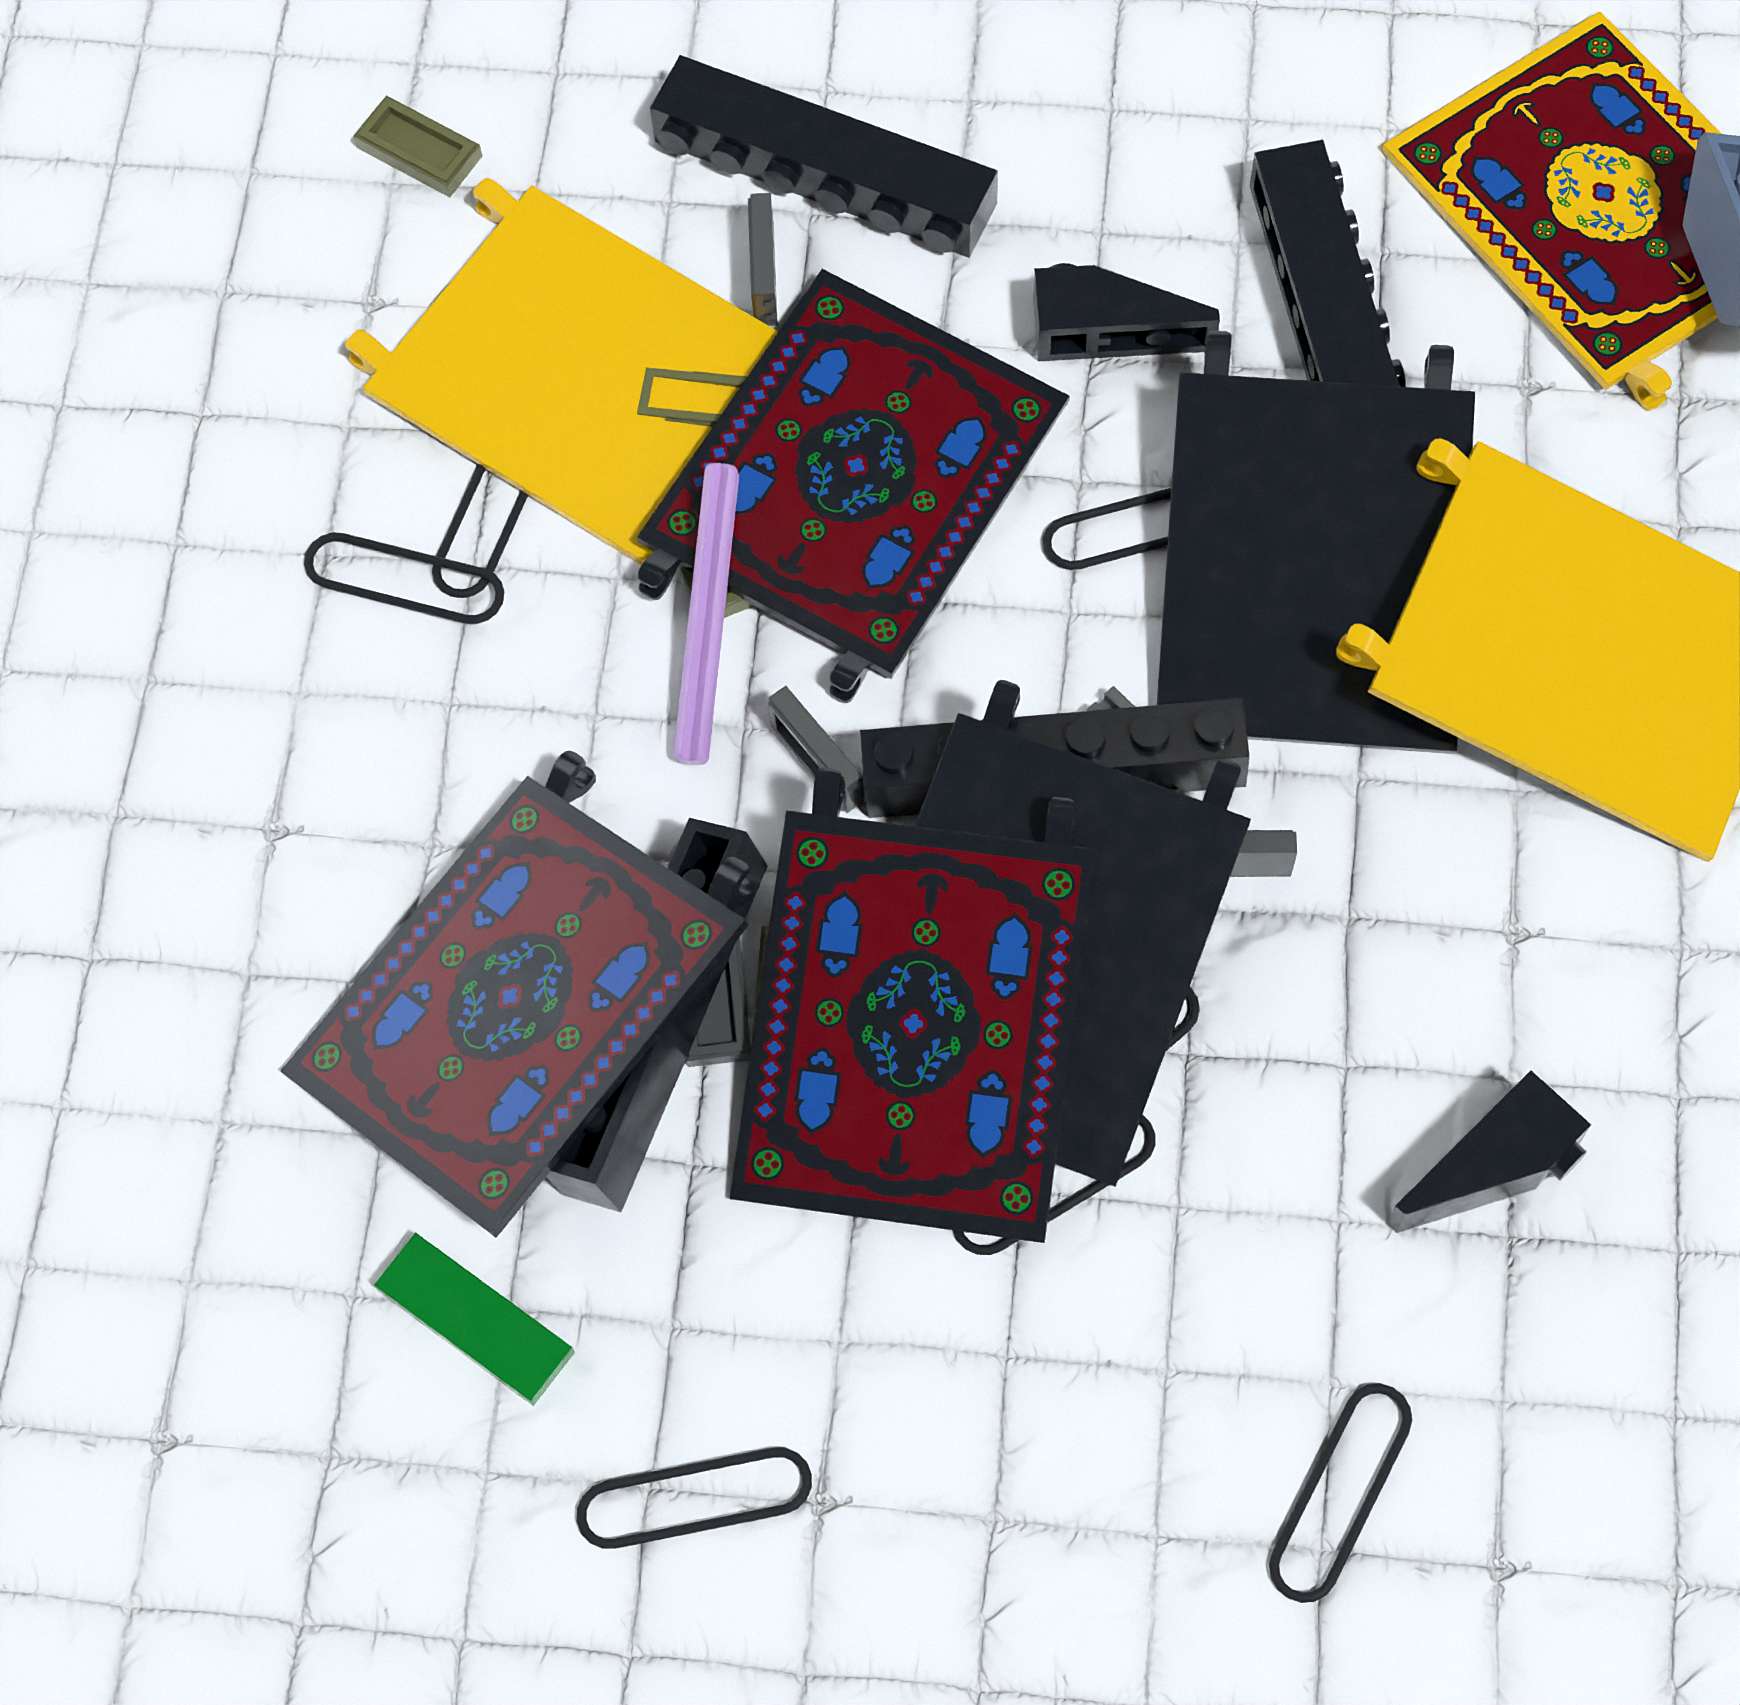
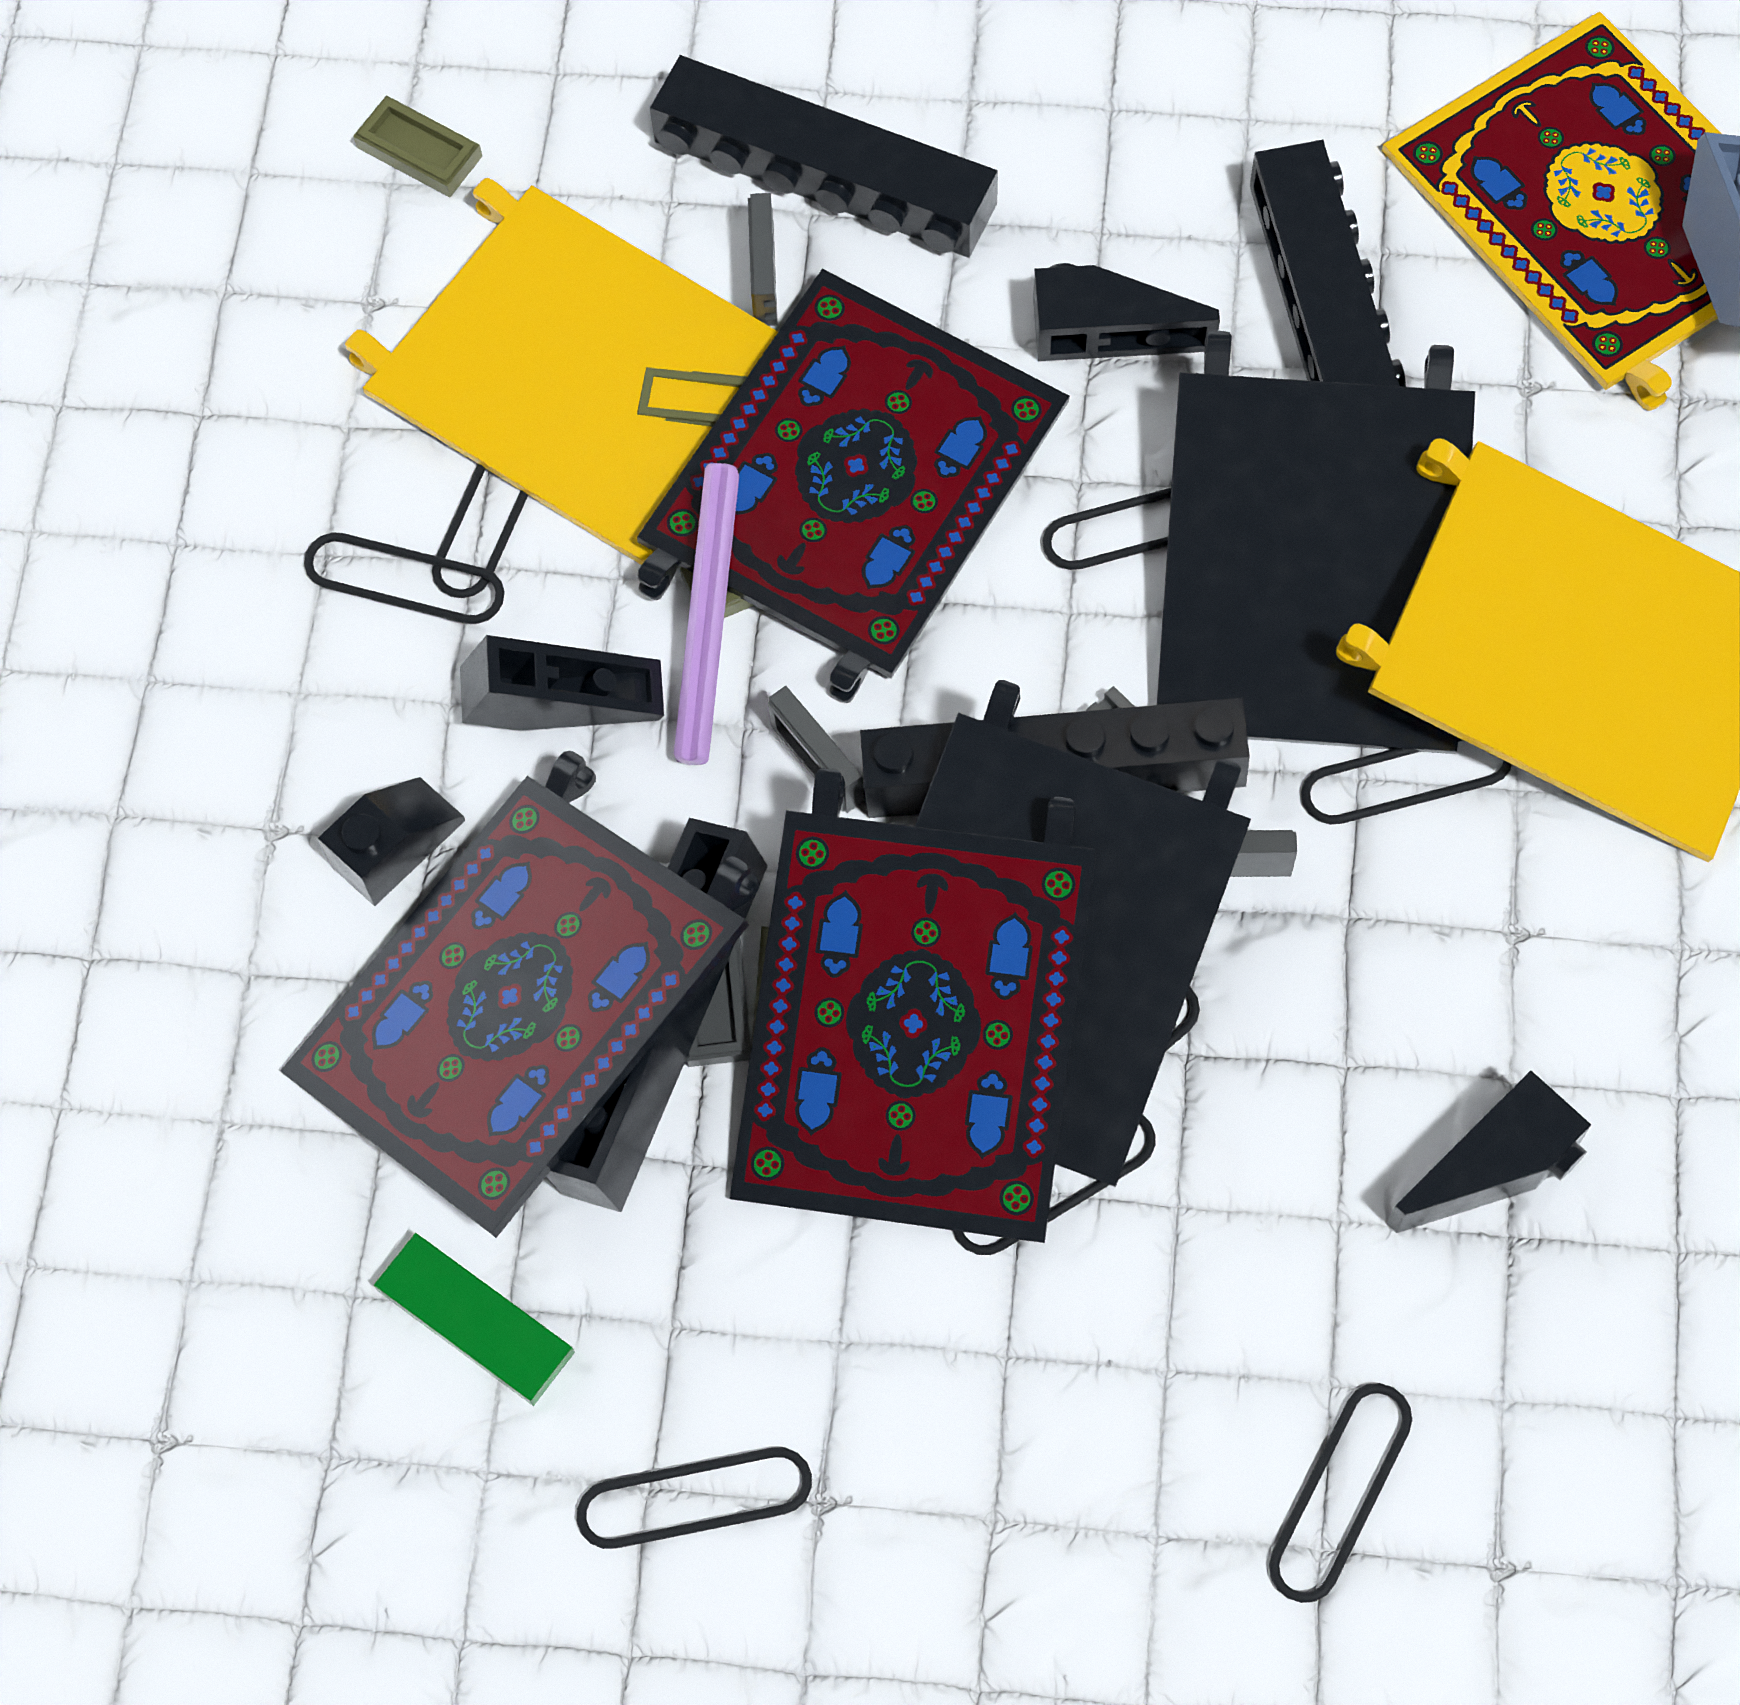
none -> black slope [318,777,465,906]
none -> black slope [460,635,664,731]
none -> black piece [1301,738,1512,825]

